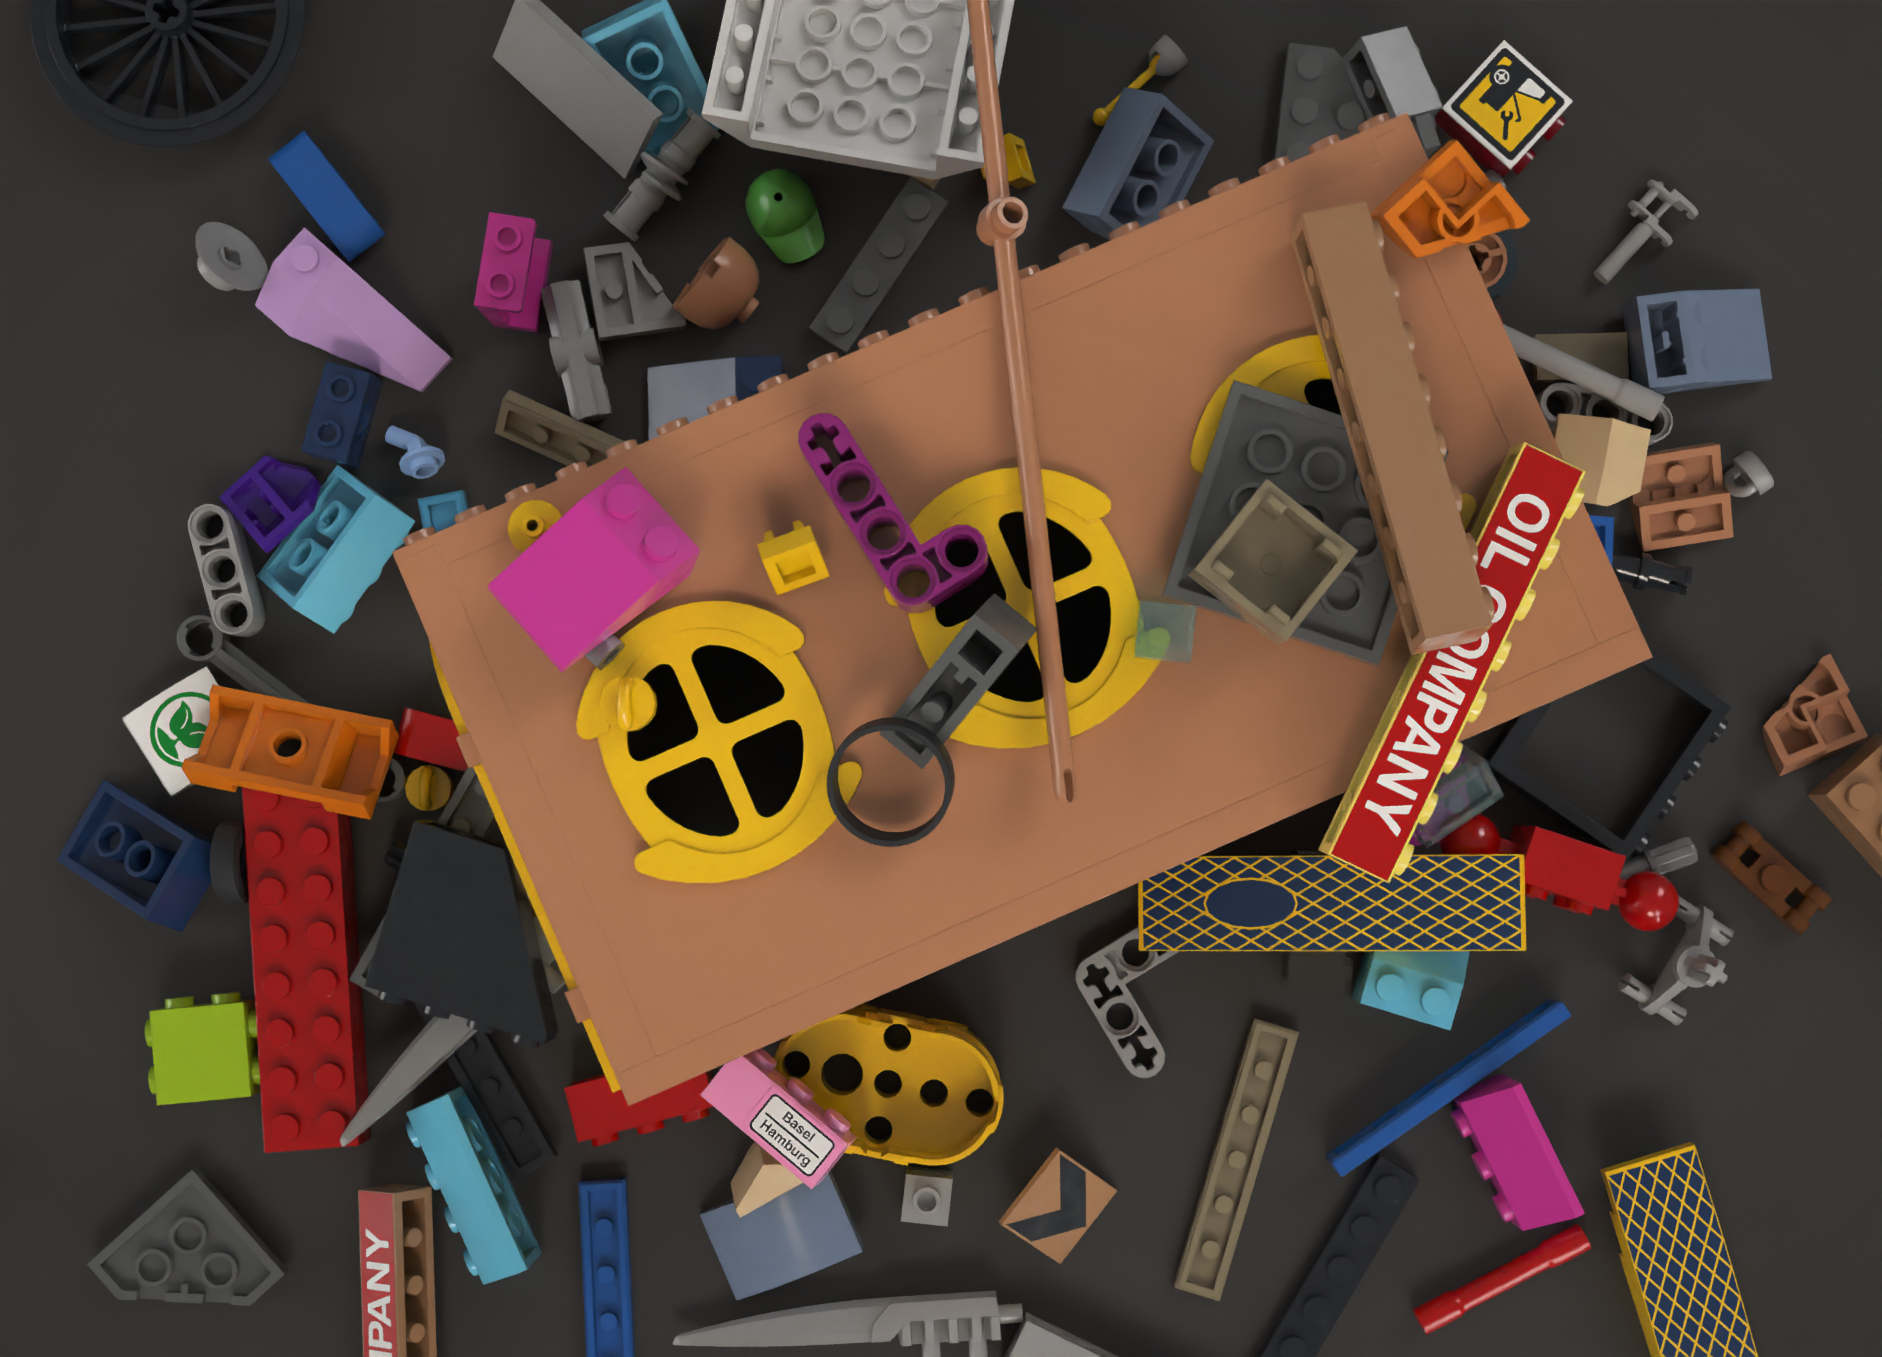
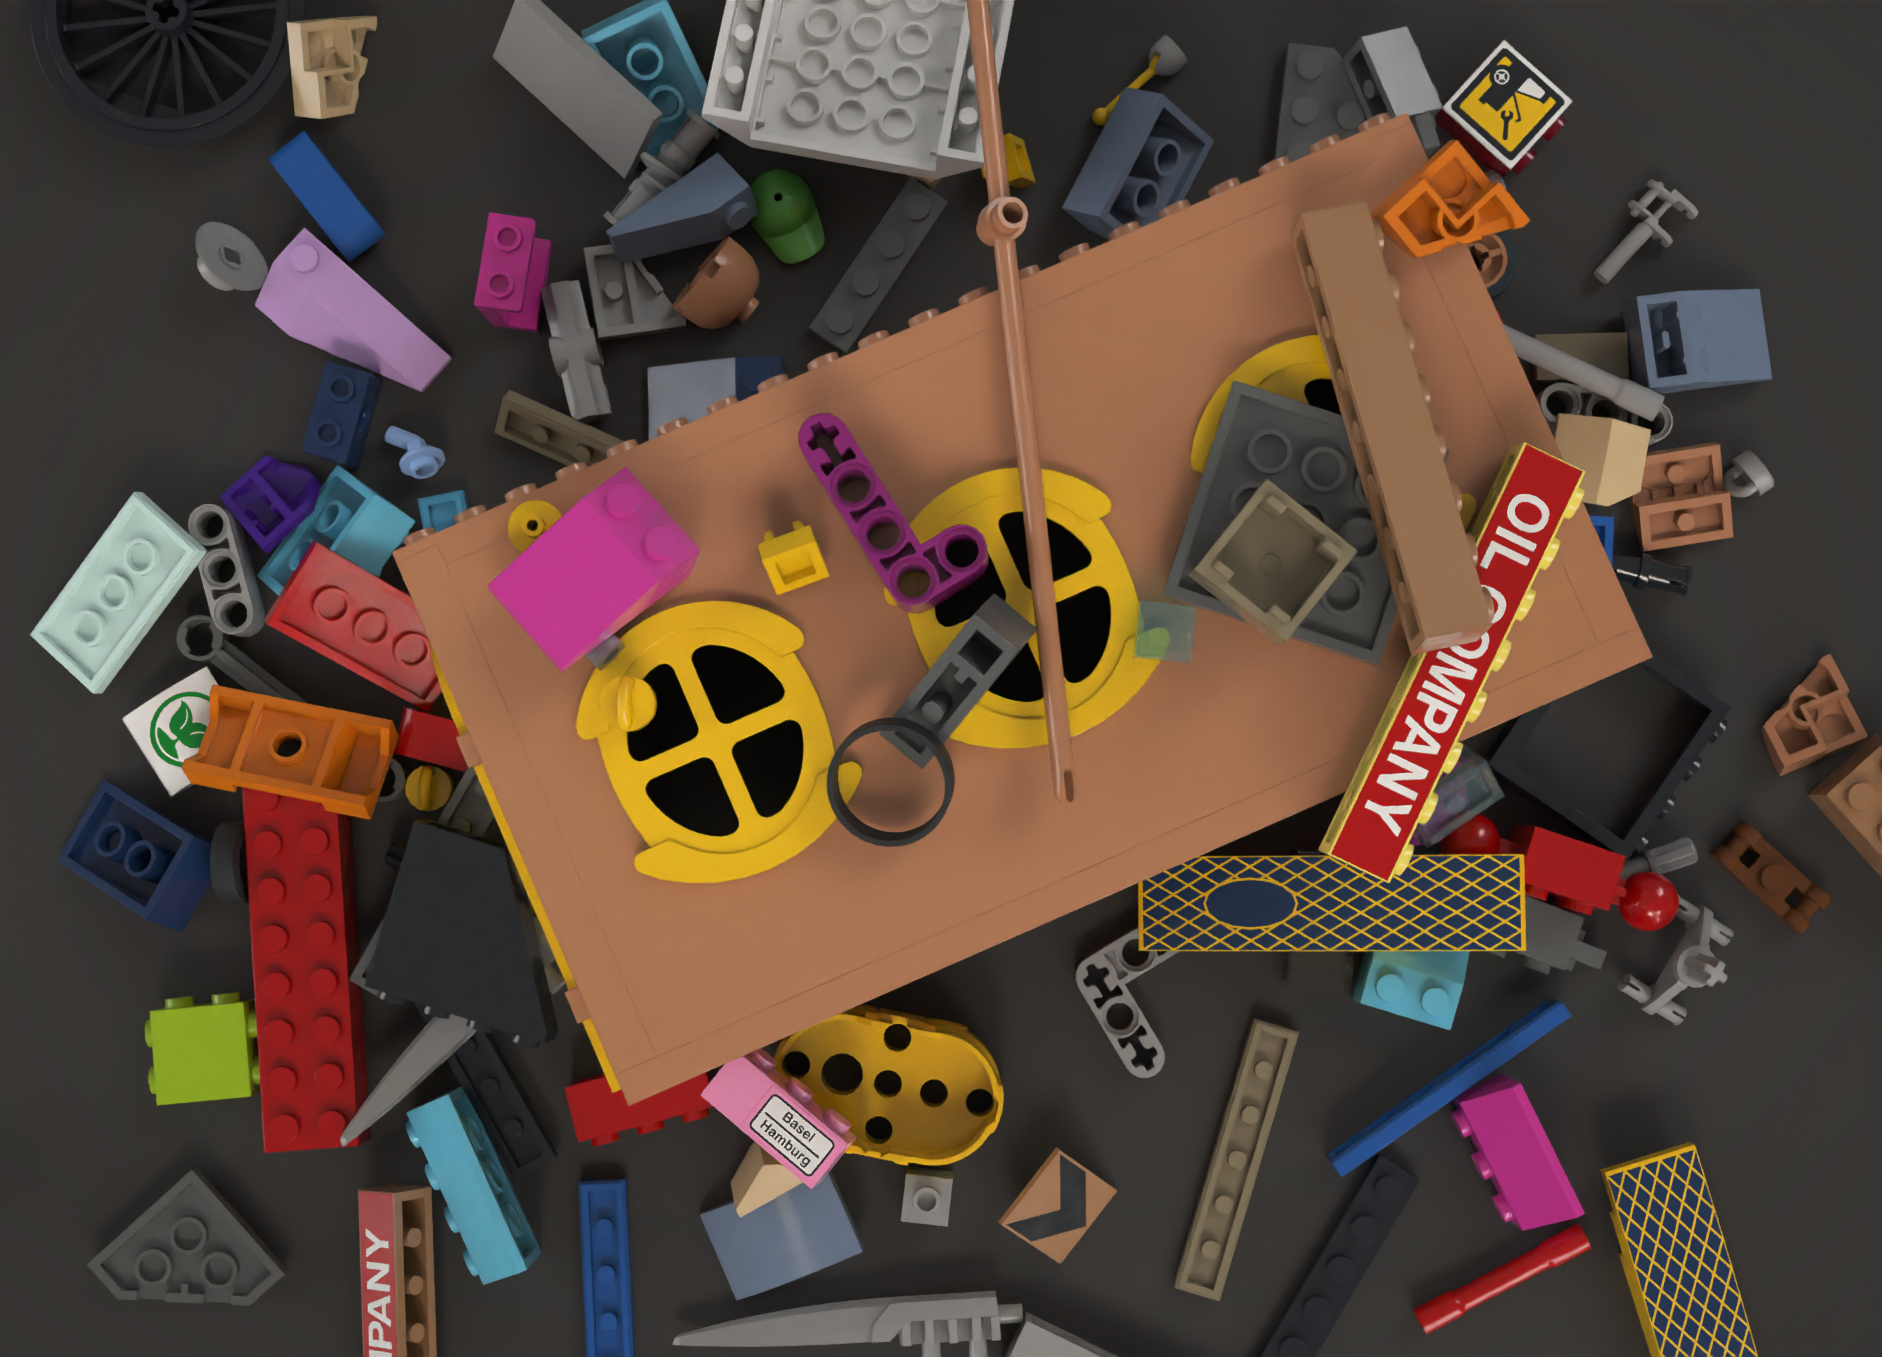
none -> light aqua tile [30,492,207,694]
none -> red plate [264,540,442,713]
none -> tan slope [287,16,377,119]
none -> sand blue slope [606,153,758,264]
none -> dark grey hinge [1486,896,1607,975]

